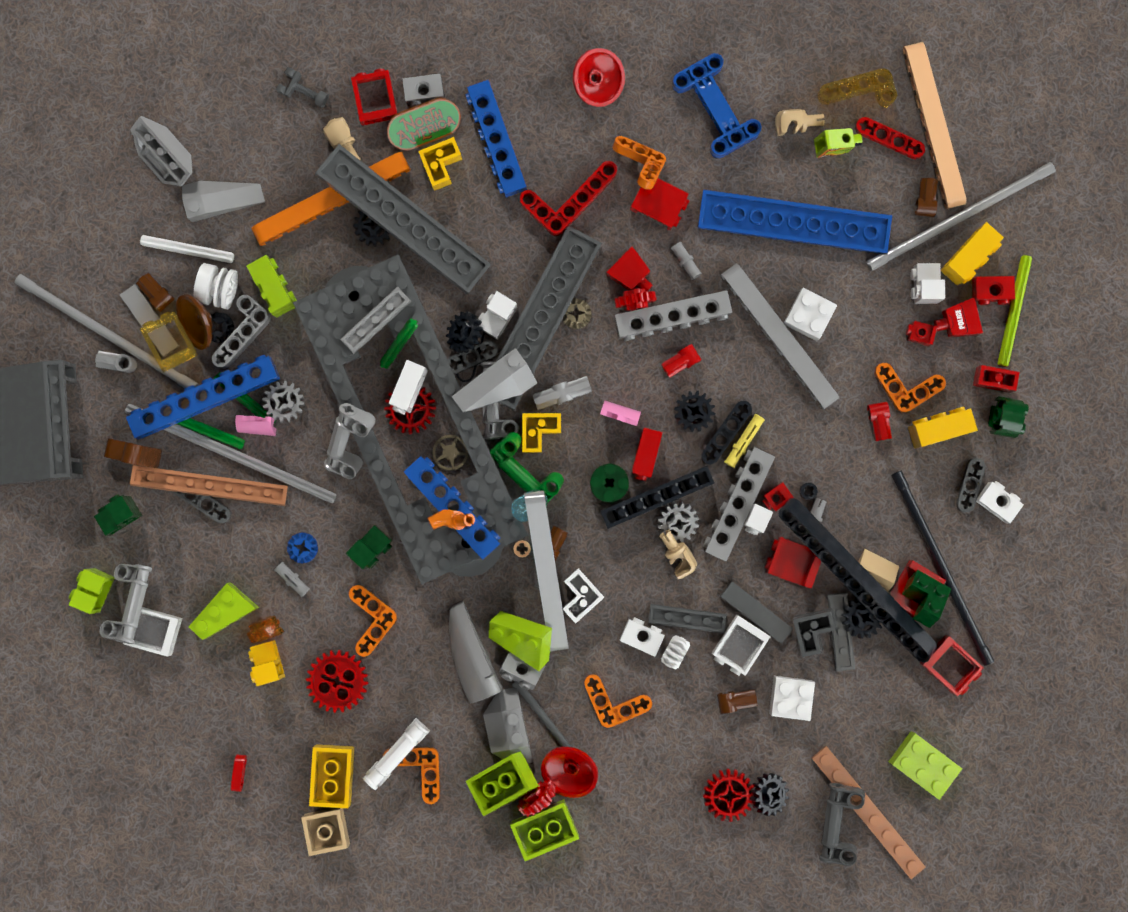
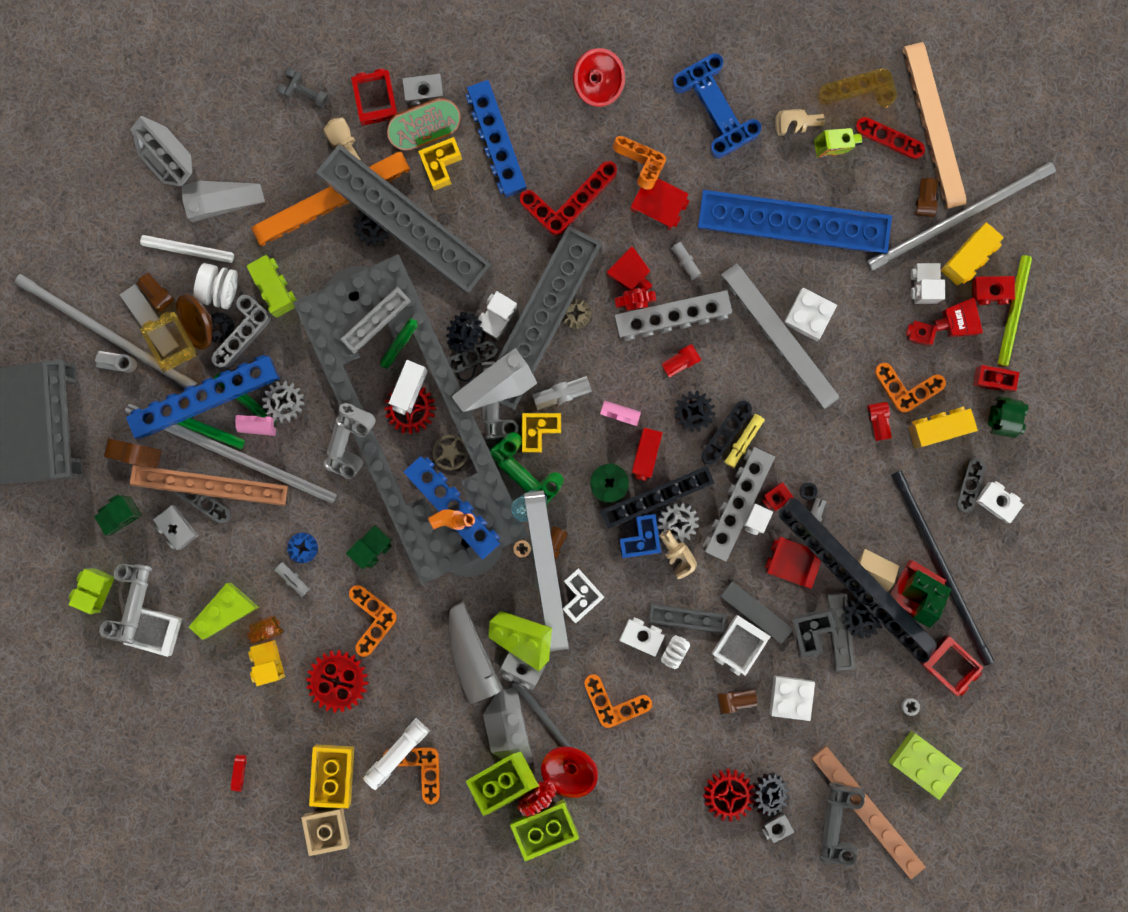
none -> light grey brick [153,505,199,550]
none -> blue brick [619,514,661,558]
none -> light grey brick [762,812,794,843]
none -> light grey bush [901,698,920,716]

